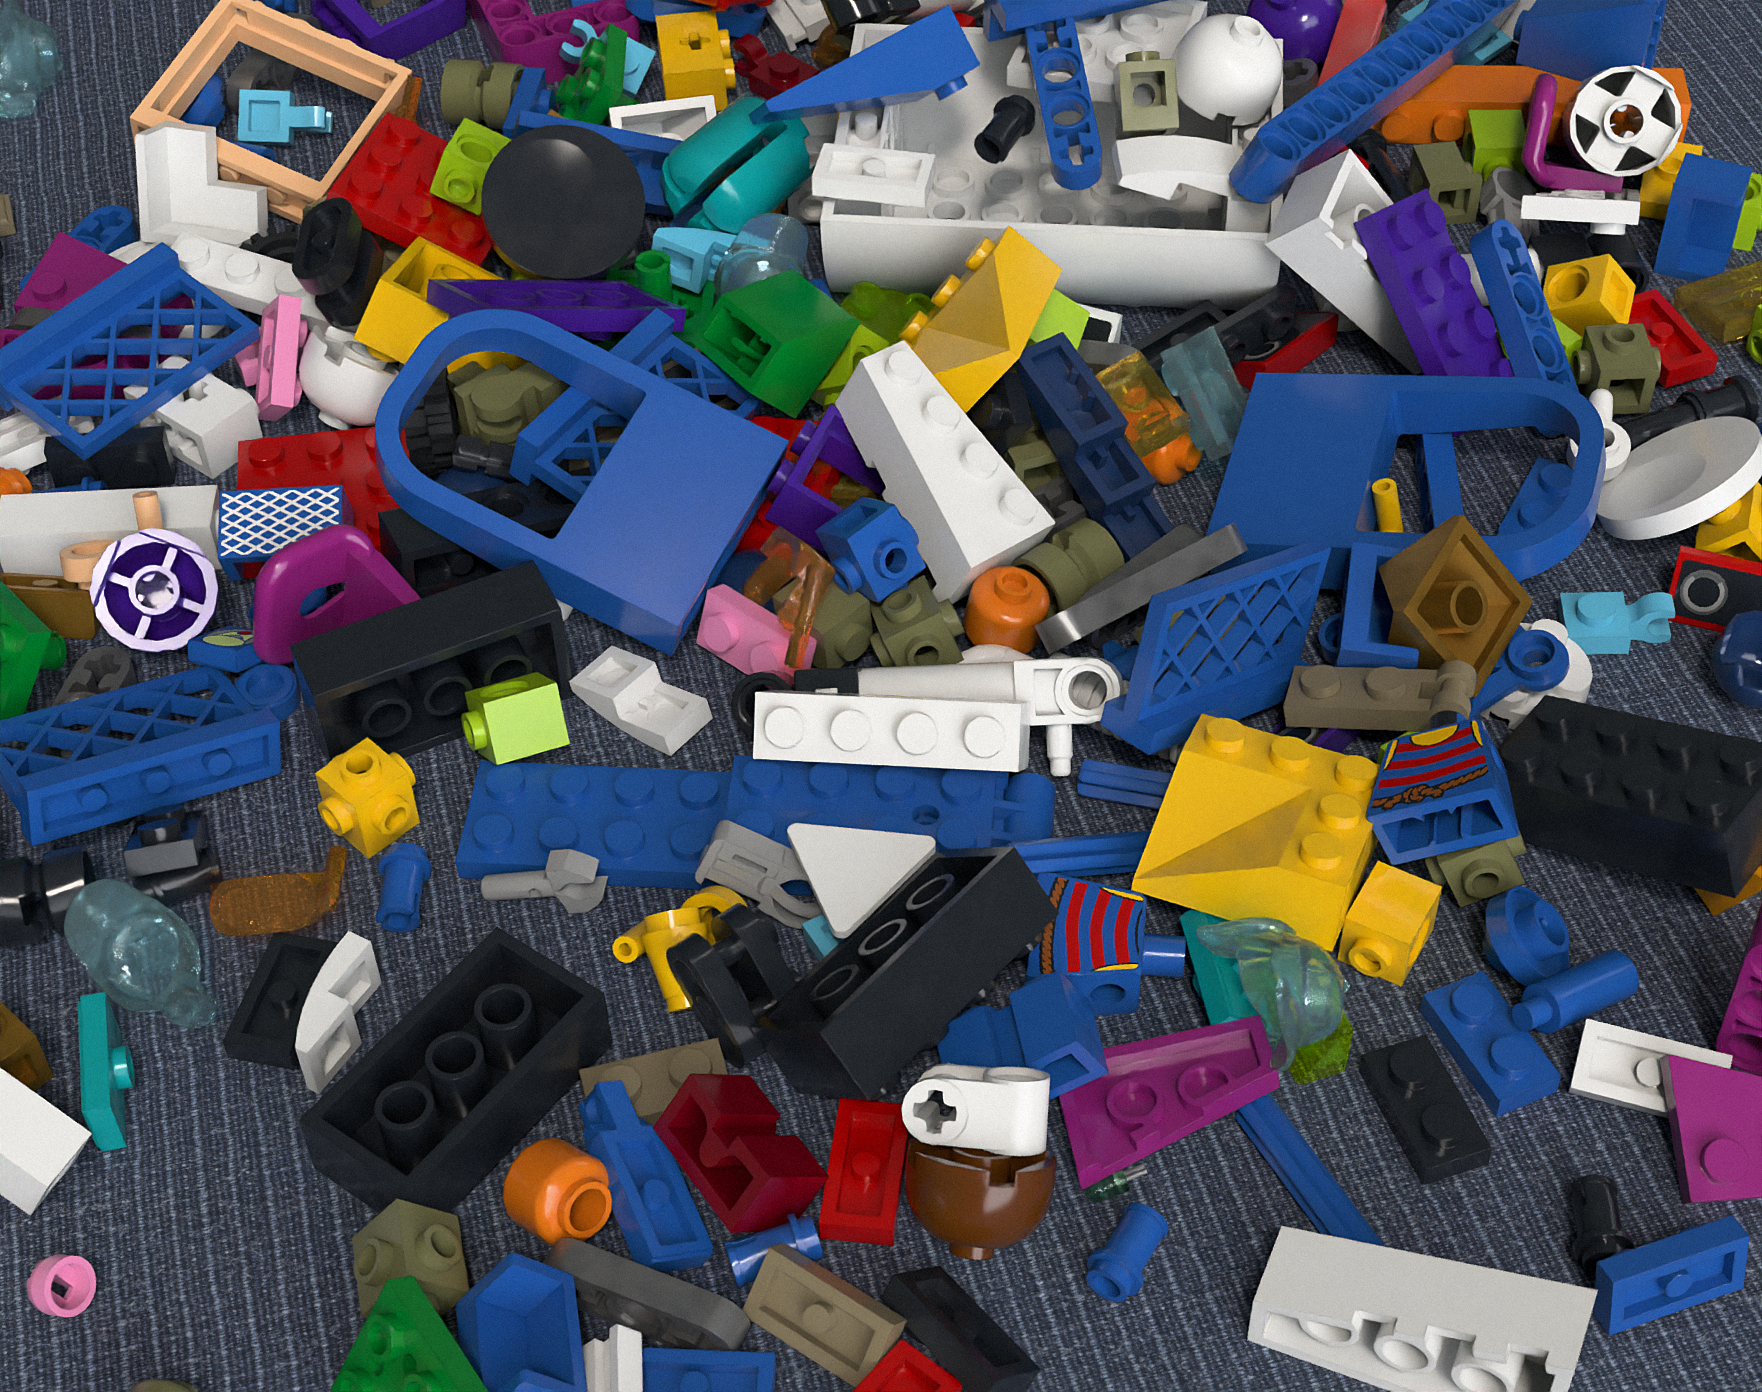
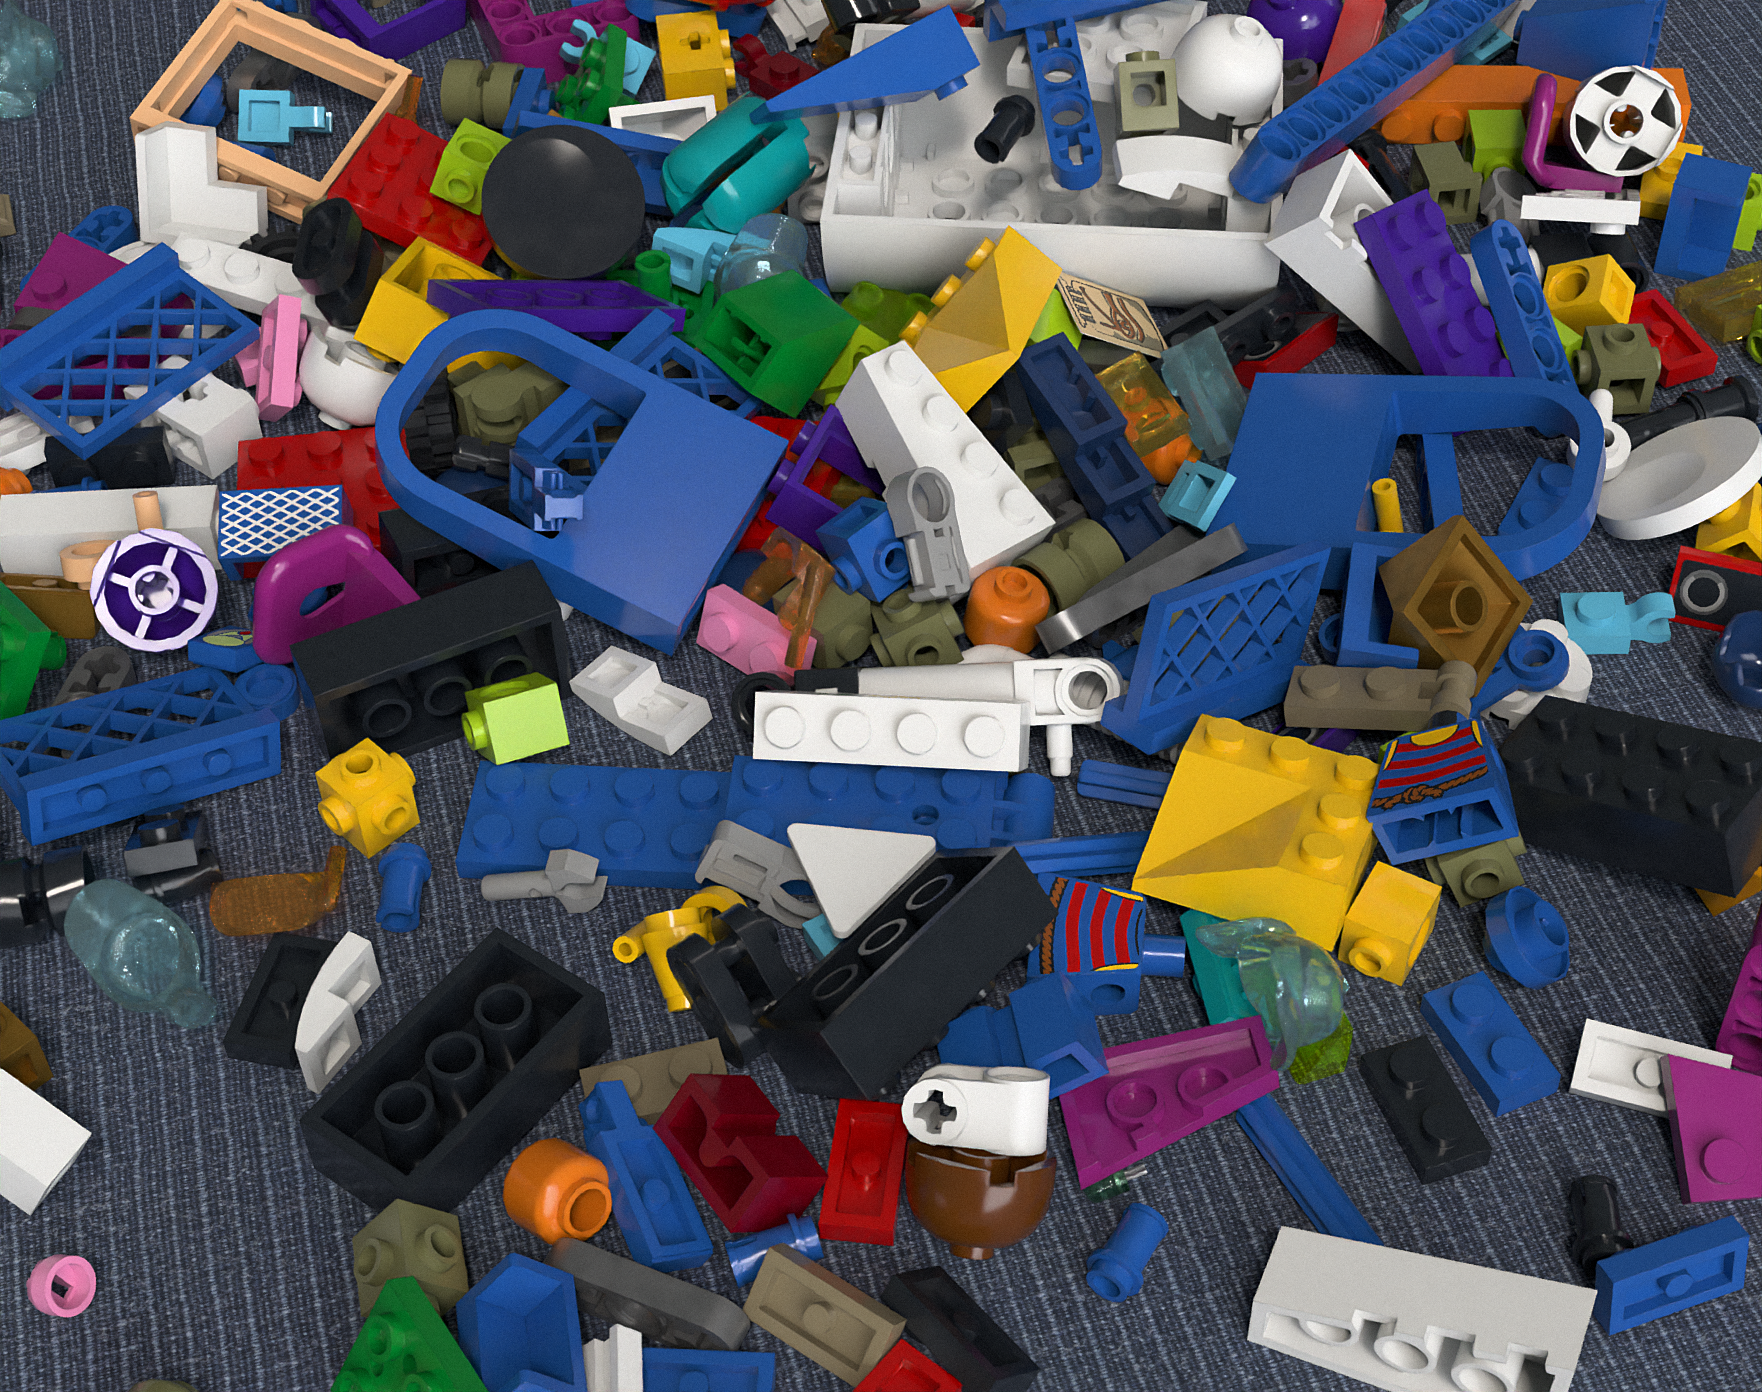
teal plate [78,992,135,1152] -> none
white plate [812,143,936,208] -> none
blue cylinder [1512,950,1639,1034] -> none
none -> blue hinge [509,448,583,531]
none -> light grey piece [886,466,971,603]
none -> sticker [1056,272,1170,358]
none -> medium azure slope [1158,460,1237,533]

